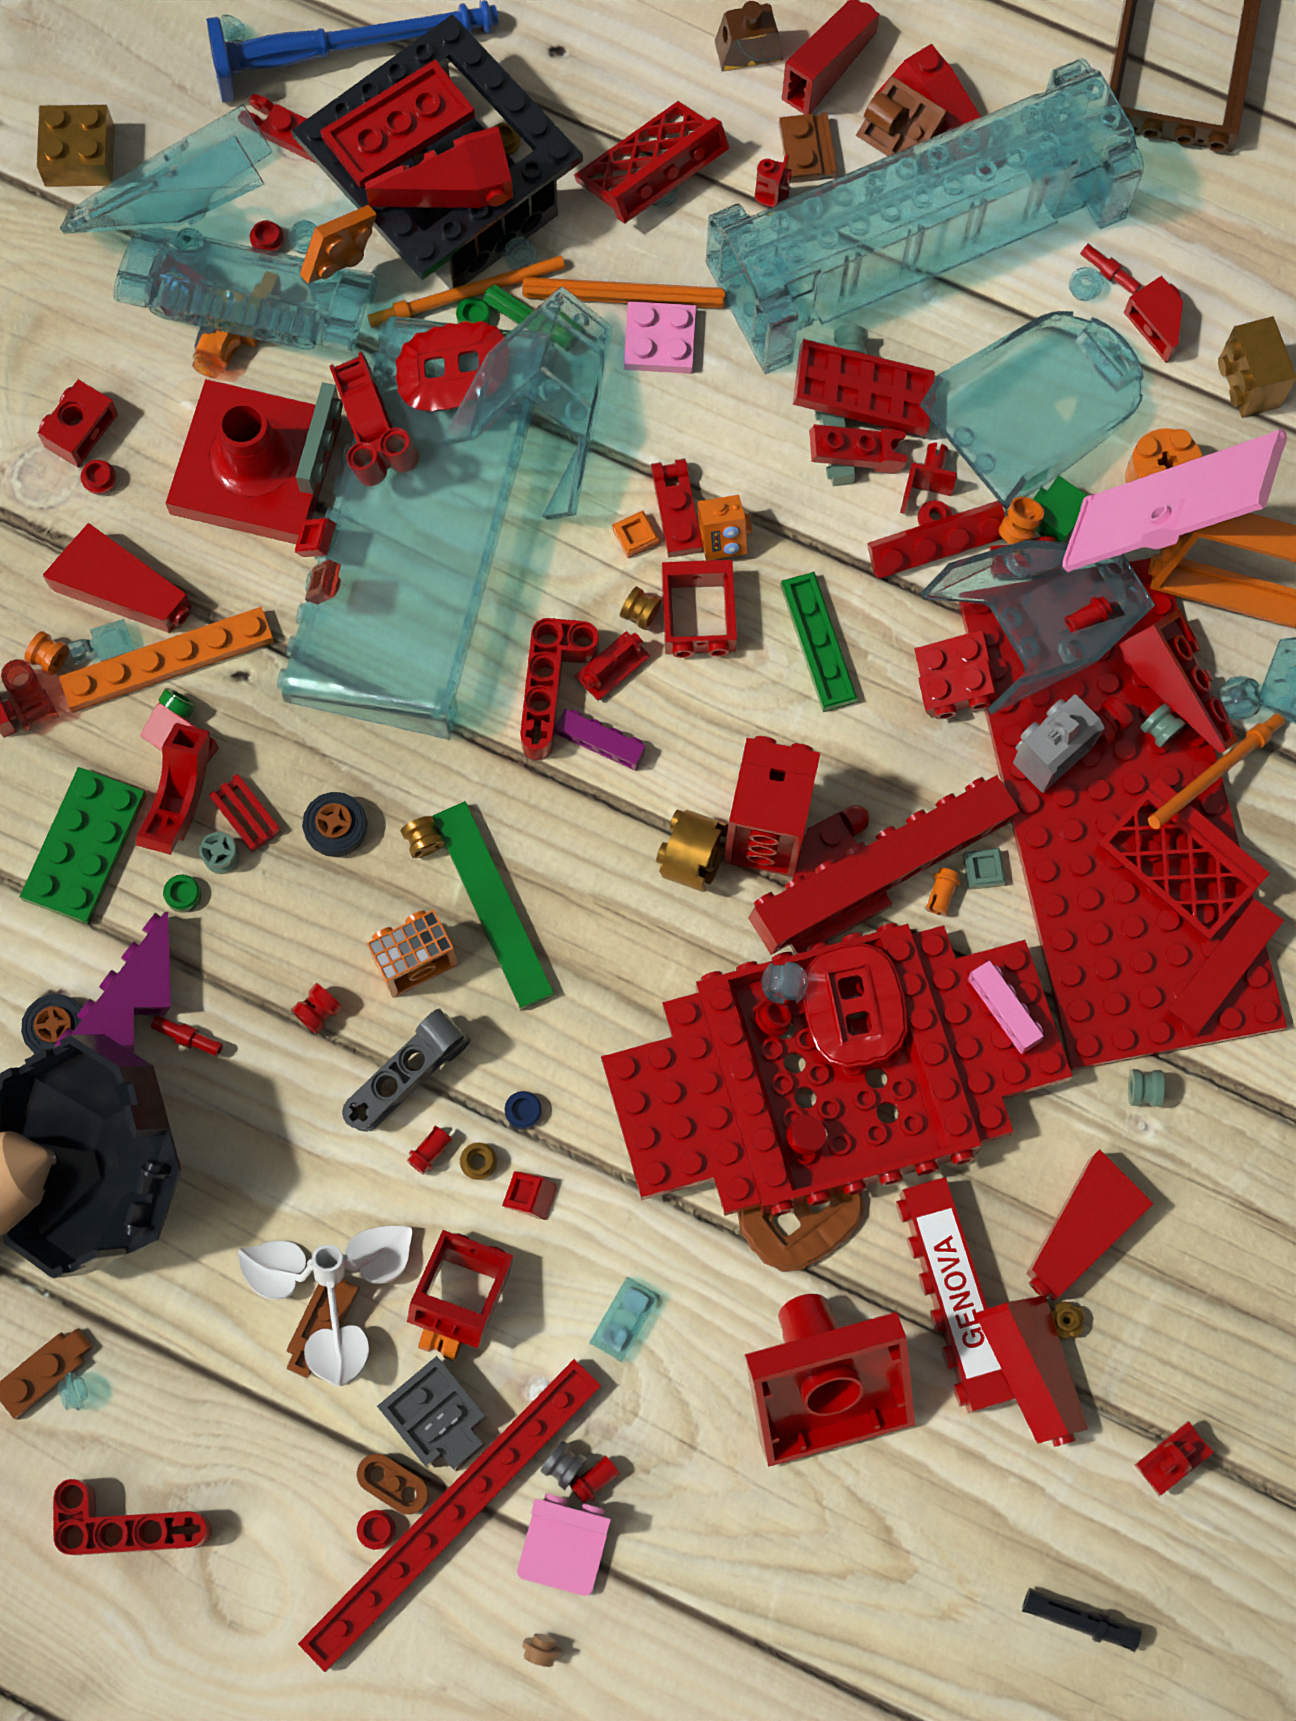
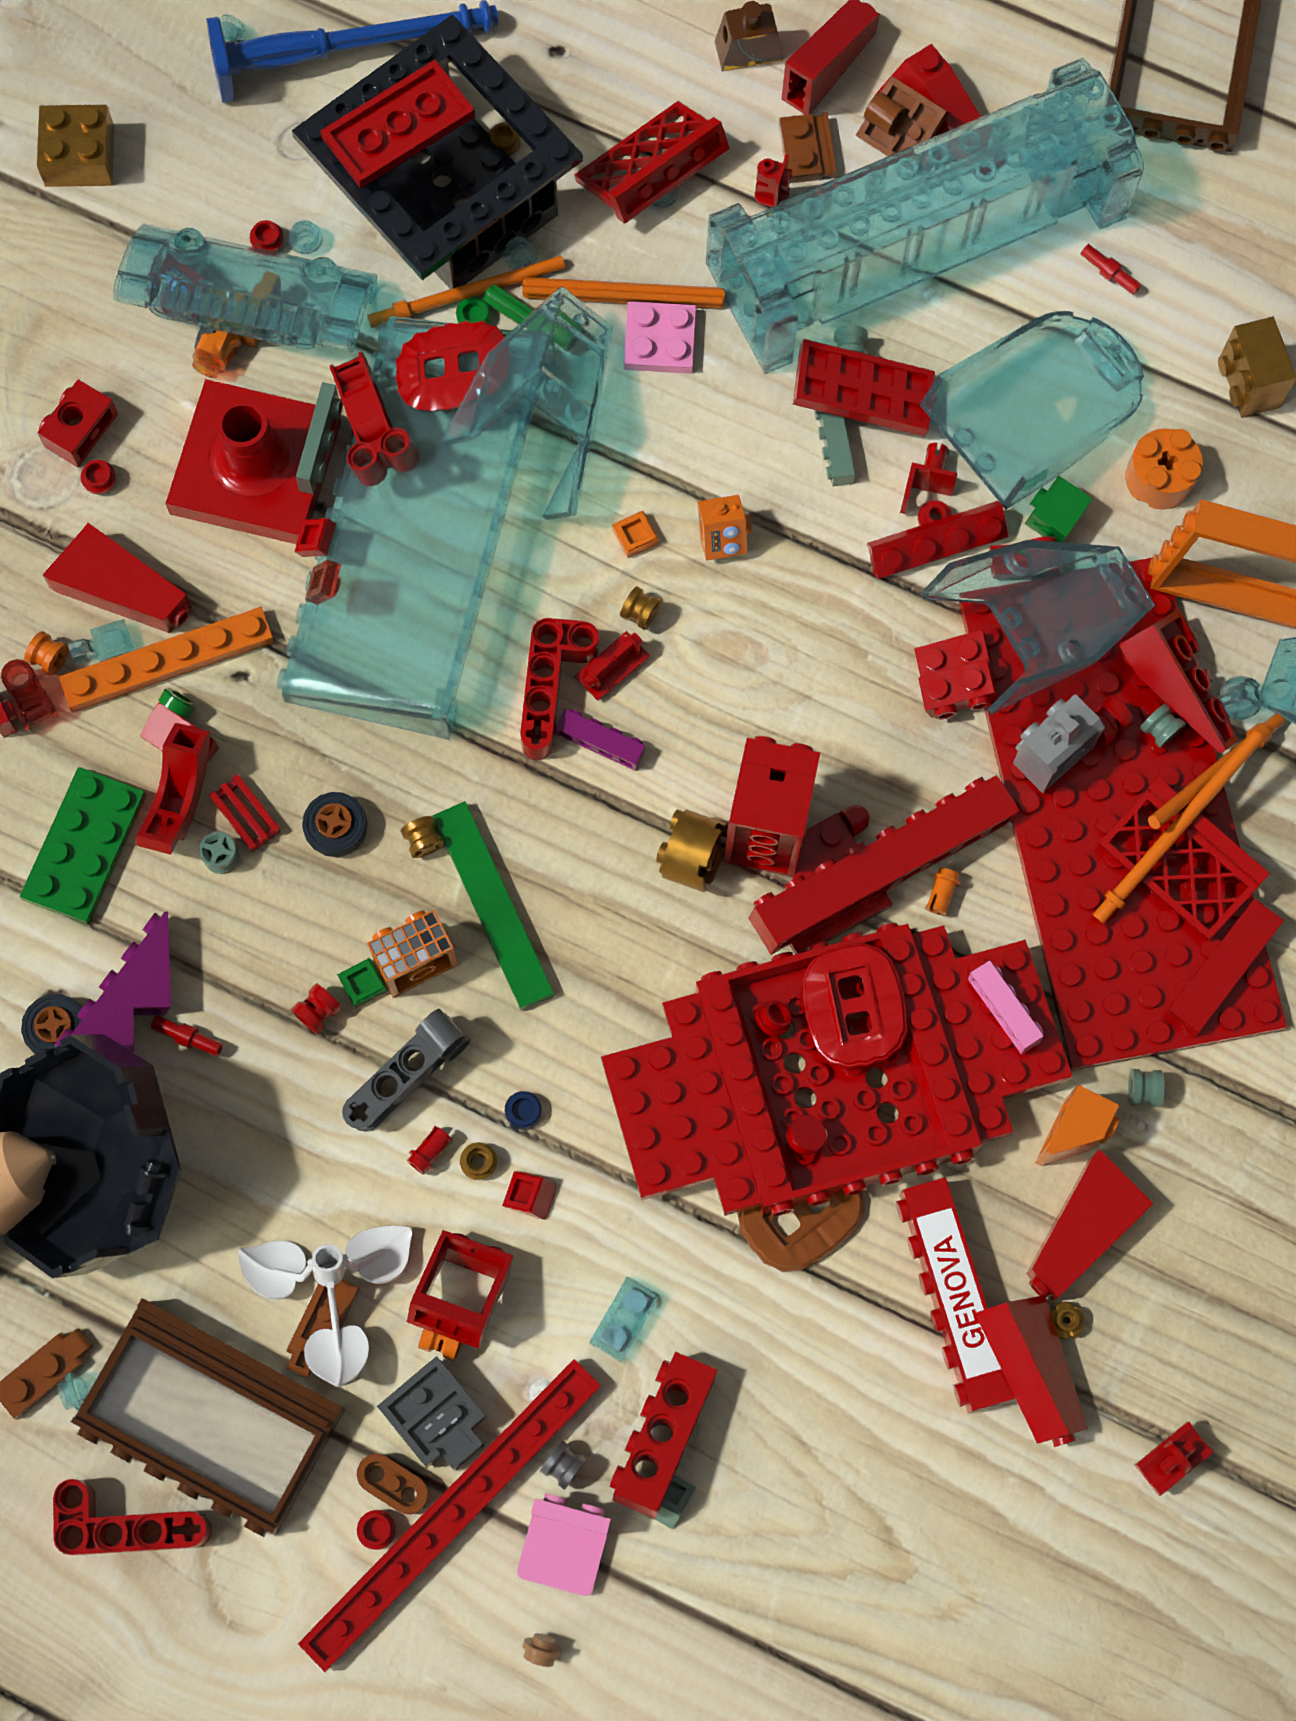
clear light blue windscreen [60,104,273,234] -> none
green tile [163,874,201,913] -> none
red hinge [238,93,317,164] -> none
orange plate [300,205,377,284] -> none
red wedge [365,126,513,208] -> none
red pin [569,1456,620,1504] -> none
red plate [651,458,702,558] -> none
red window [661,560,737,658] -> none
red piece [745,1294,915,1467] -> none
clear light blue piece [761,962,808,1004] -> none
green tile [780,572,857,712] -> none
red plate [809,424,908,473] -> none
sand green tile [963,848,1006,890] -> none
orange wheel [999,497,1044,547] -> none
black pin [1022,1587,1142,1653] -> none
bright pink door [1062,429,1287,572] -> none
red pin [1064,596,1113,637] -> none
clear light blue plate [1069,267,1103,301] -> none
red slope [1123,275,1183,363] -> none
none -> window [71,1298,346,1537]
none -> green tile [337,957,387,1008]
none -> red brick [609,1351,717,1519]
none -> sand green slope [655,1475,696,1529]
none -> orange slope [1035,1084,1120,1166]
none -> orange bar [1092,731,1264,924]

